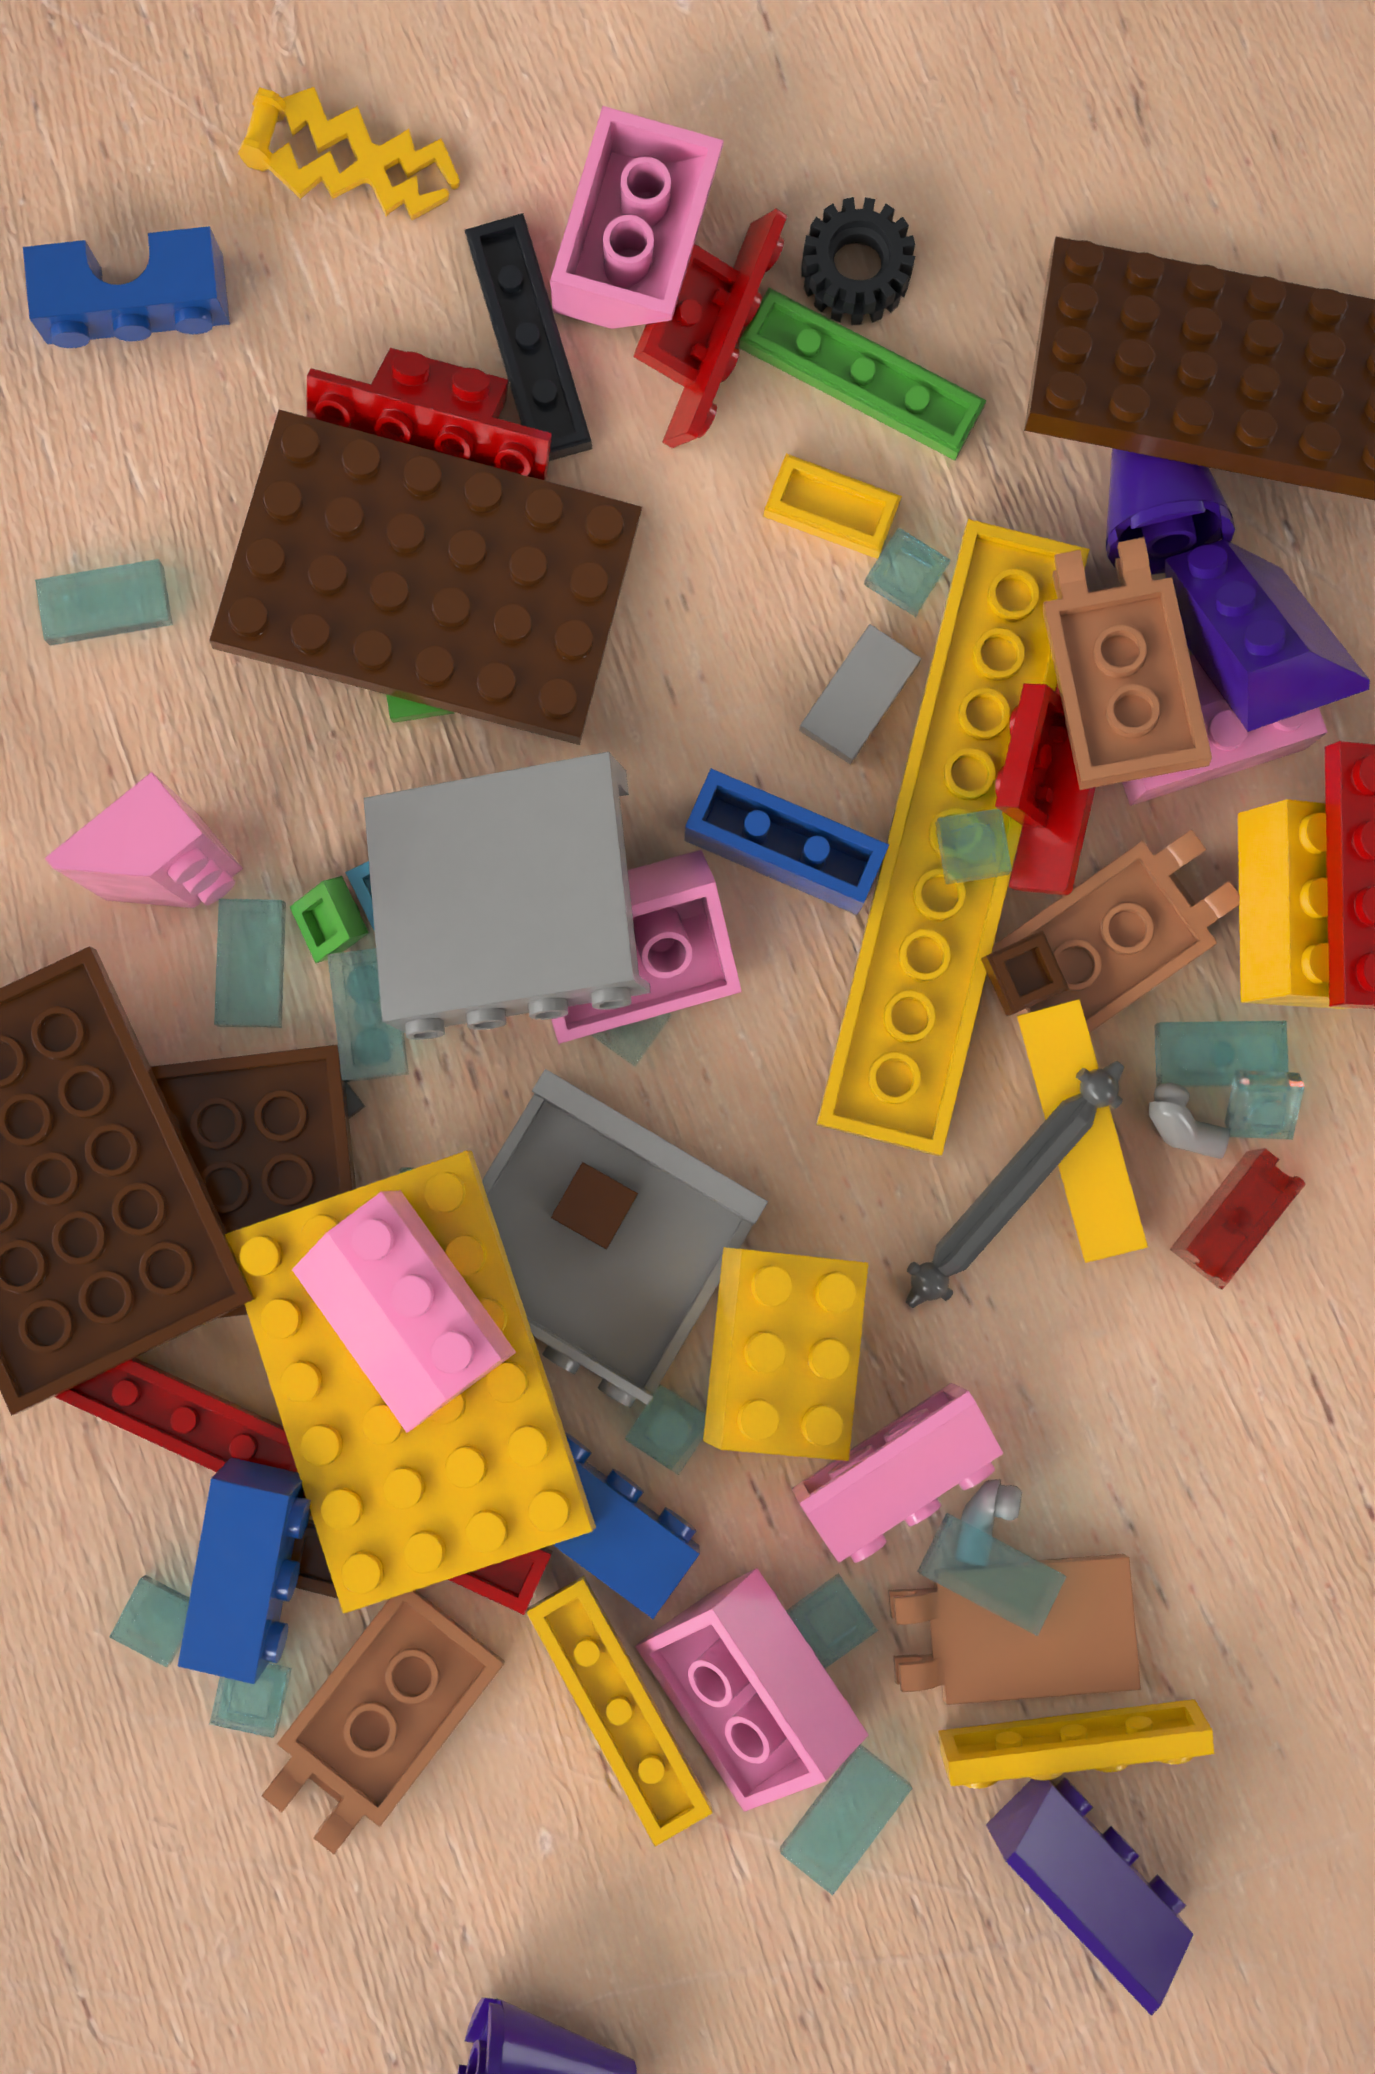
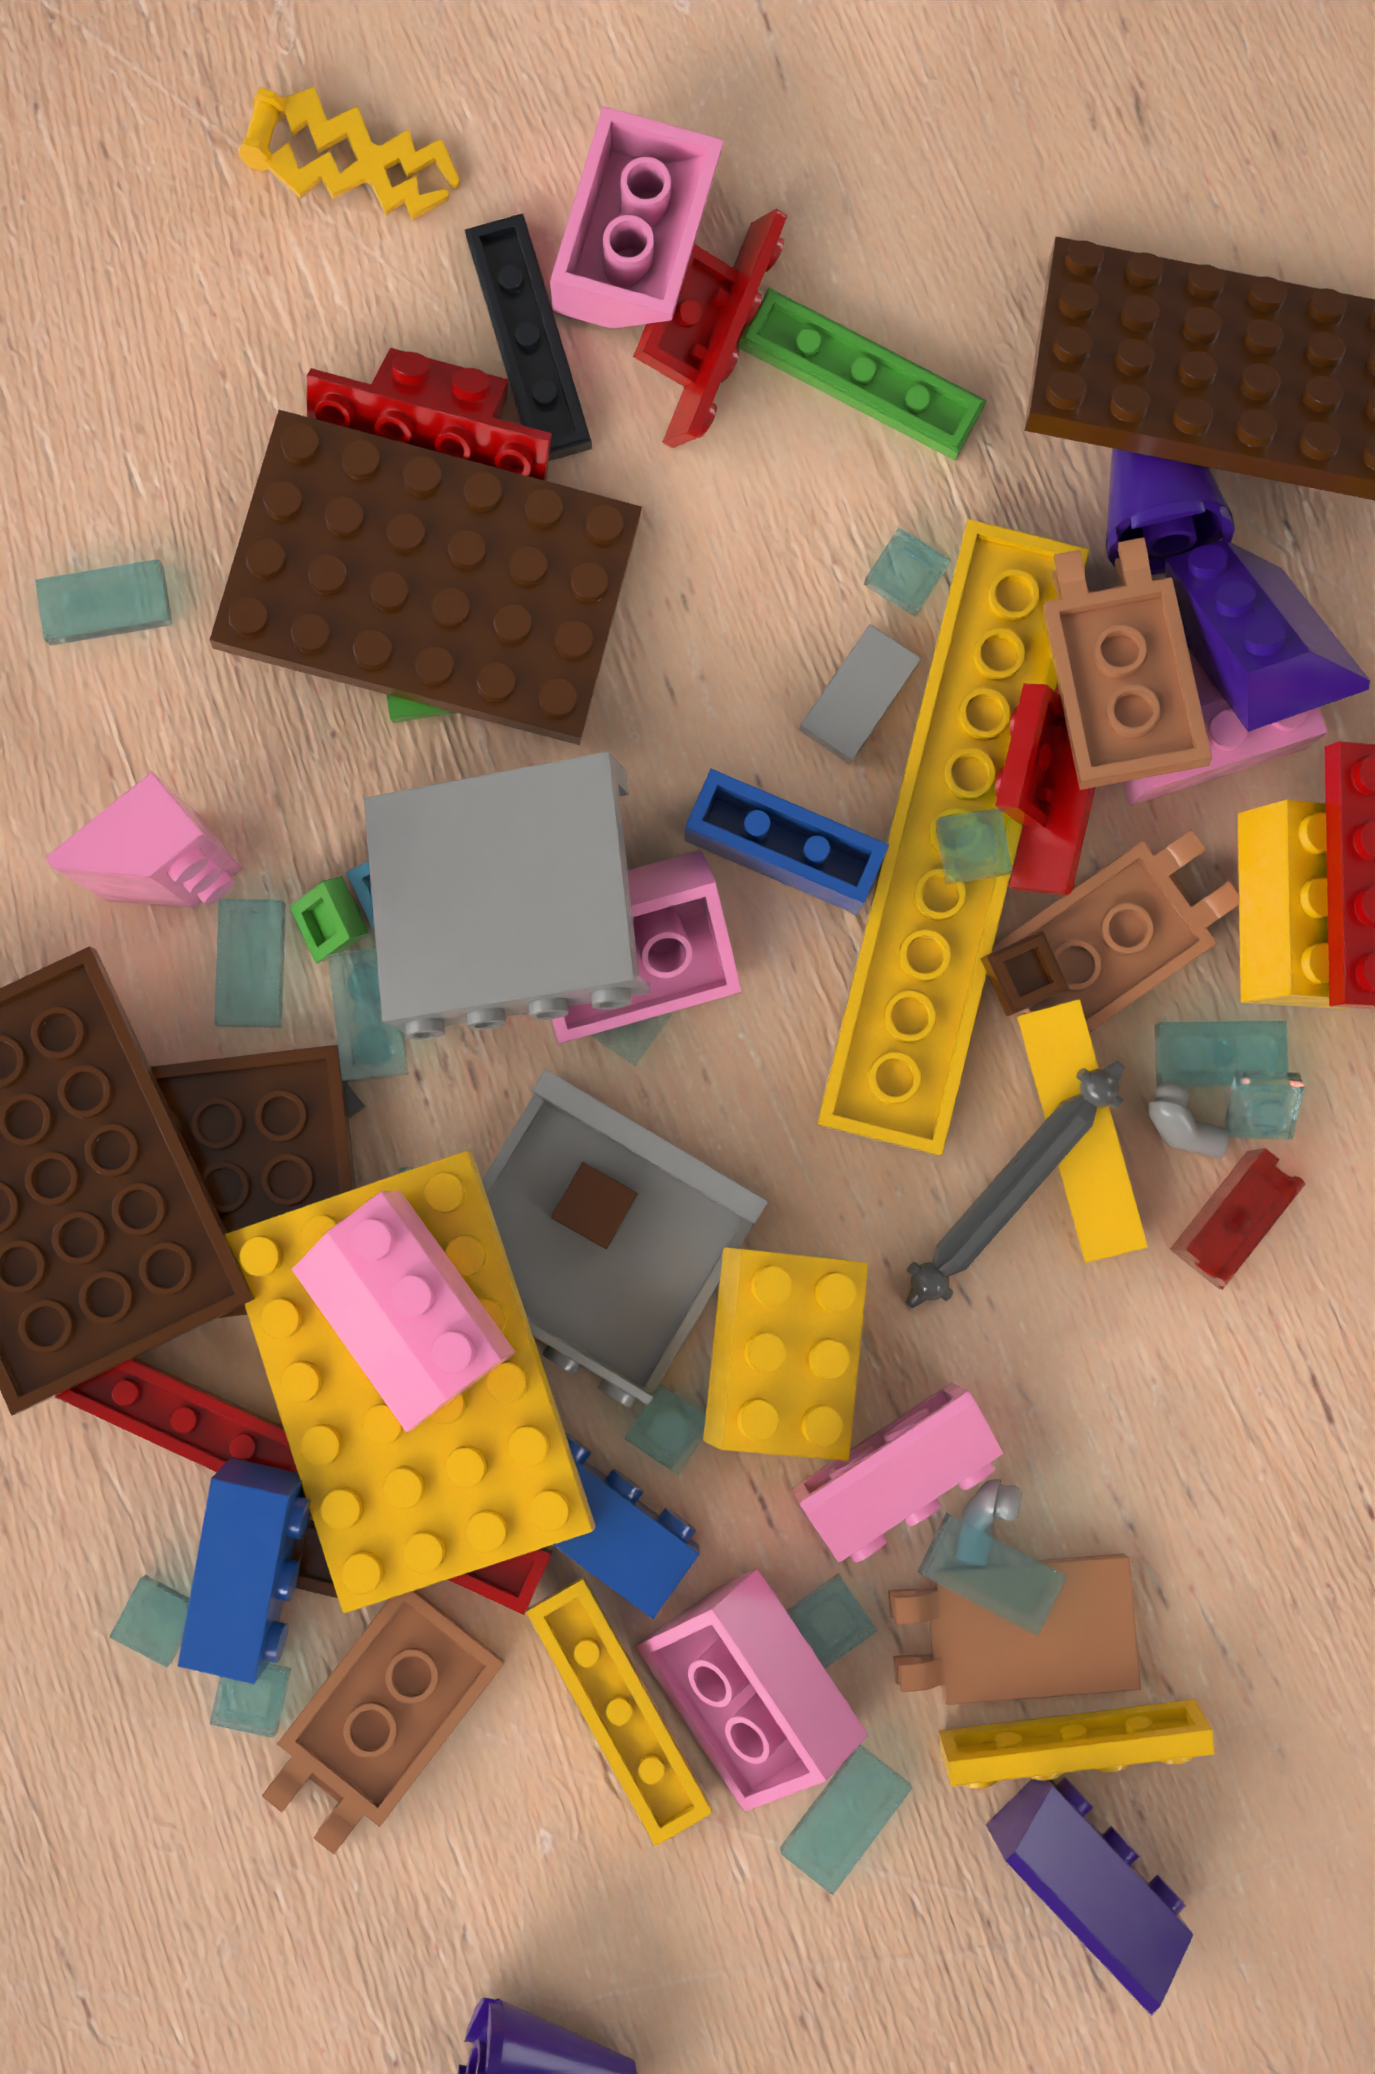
blue arch [23,226,230,348] -> none
yellow tile [763,454,902,559] -> none
black tyre [801,197,915,325] -> none

